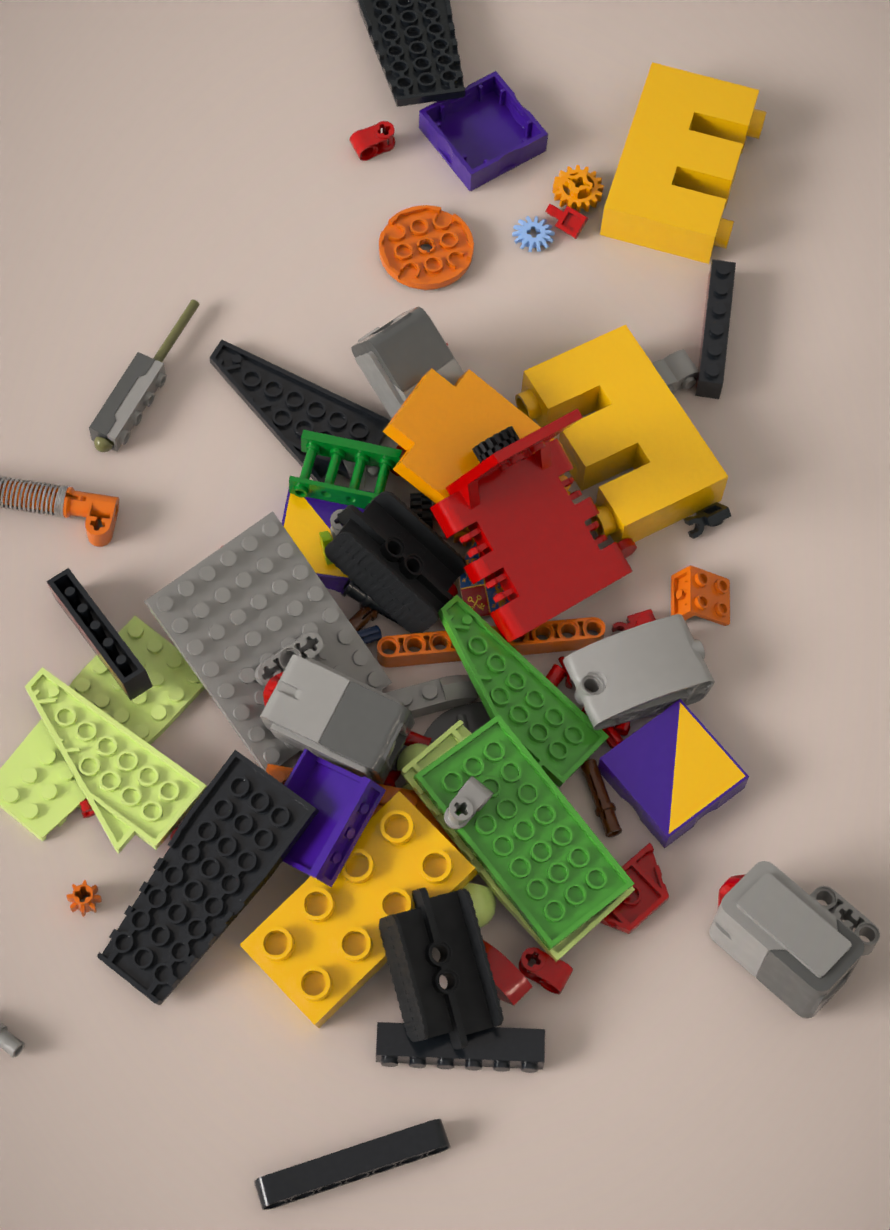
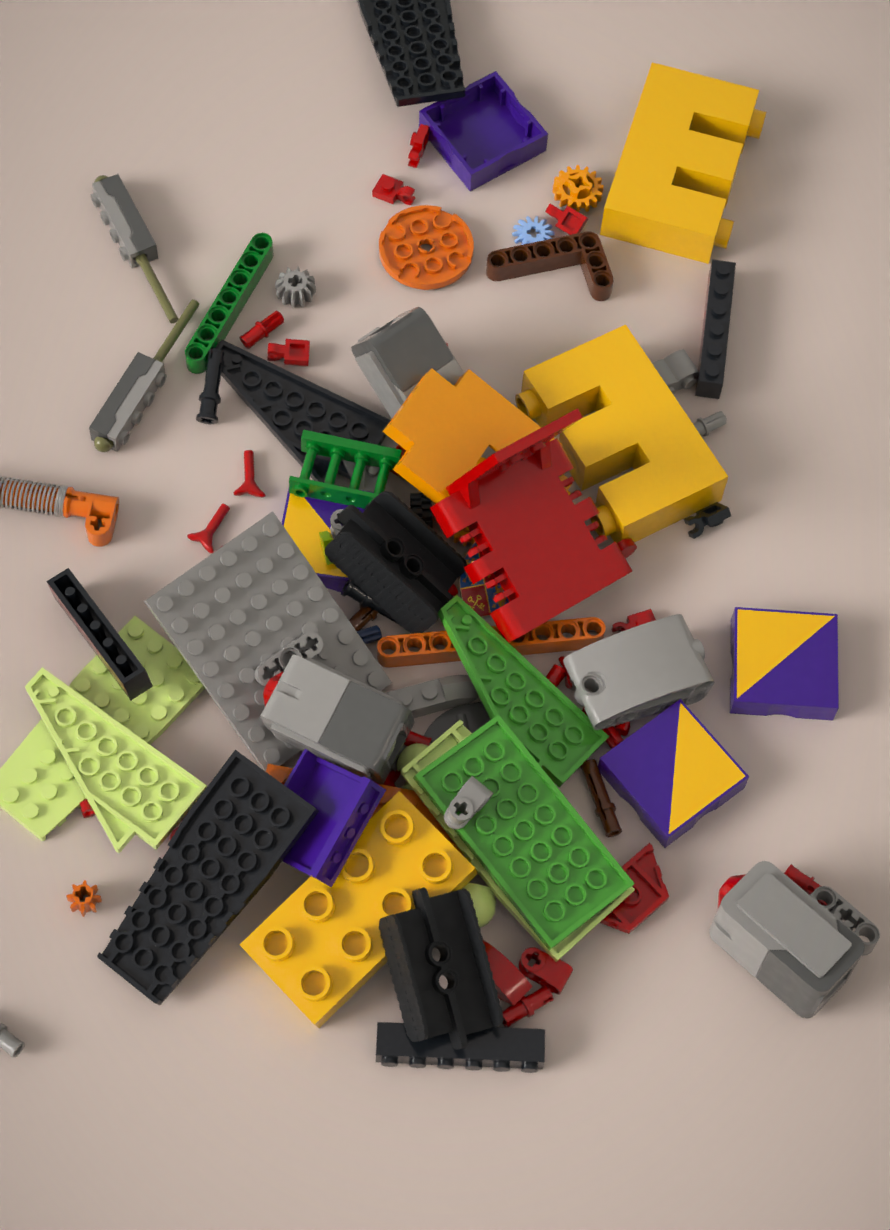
black beam [254,1119,450,1210] -> none
red piece [349,121,395,161] -> none
black tyre [472,426,519,463] -> none
orange bracket [671,565,730,626] -> none
none -> piece [91,174,178,324]
none -> green beam [185,233,273,374]
none -> red piece [187,504,230,553]
none -> black pin [196,348,225,424]
none -> red piece [233,450,266,498]
none -> red axle [239,311,284,349]
none -> red plate [267,339,310,366]
none -> light grey gear [275,267,316,309]
none -> red plate [372,174,415,205]
none -> red plate [408,124,429,168]
none -> reddish brown beam [486,232,614,301]
none -> red pin [502,985,554,1028]
none -> light grey axle [693,411,727,437]
none -> dark purple tile [730,607,839,721]
none -> red axle [784,864,827,906]

